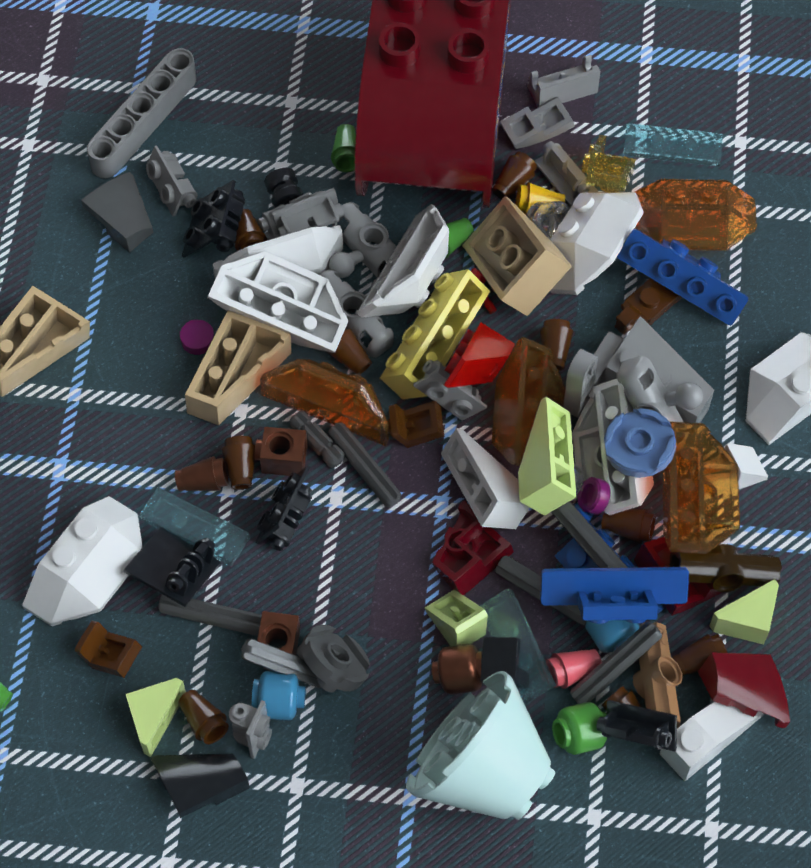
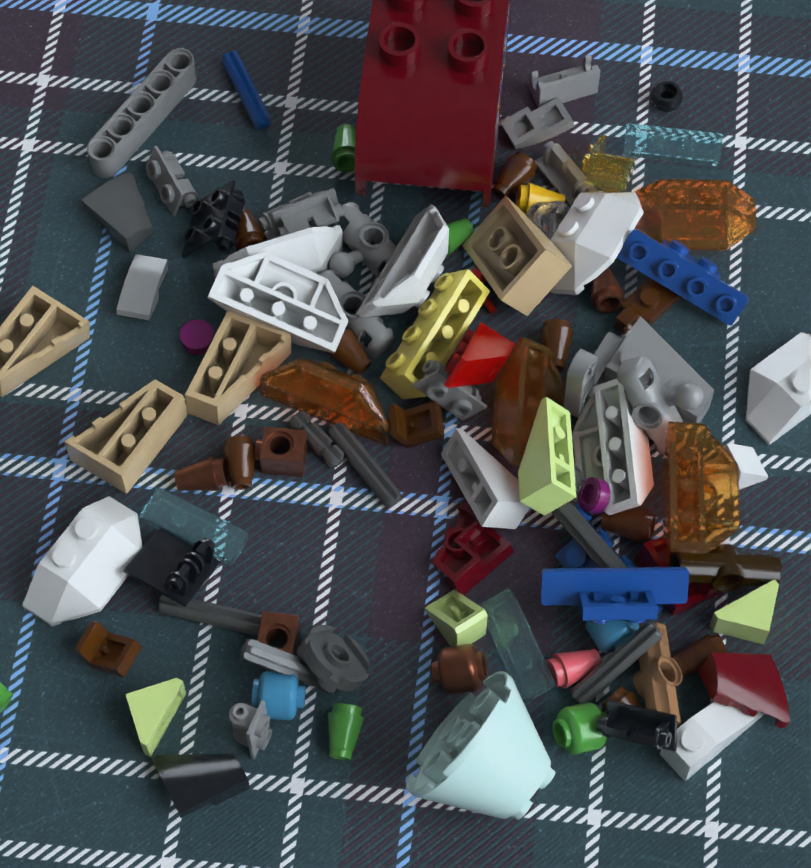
reddish brown cone [178,690,229,745] -> none
black hinge [255,465,312,551] -> none
black wheel [264,168,304,208] -> none
black panel [480,637,530,688] -> none
dark grey axle [495,556,587,625] -> none
medium blue tile [604,408,676,478] -> none
none -> tan wedge [64,379,187,494]
none -> light grey slope [117,254,168,320]
none -> blue axle [222,50,271,130]
none -> bright green cone [328,703,365,760]
none -> copper cone [590,267,624,313]
none -> black plate [650,81,683,112]

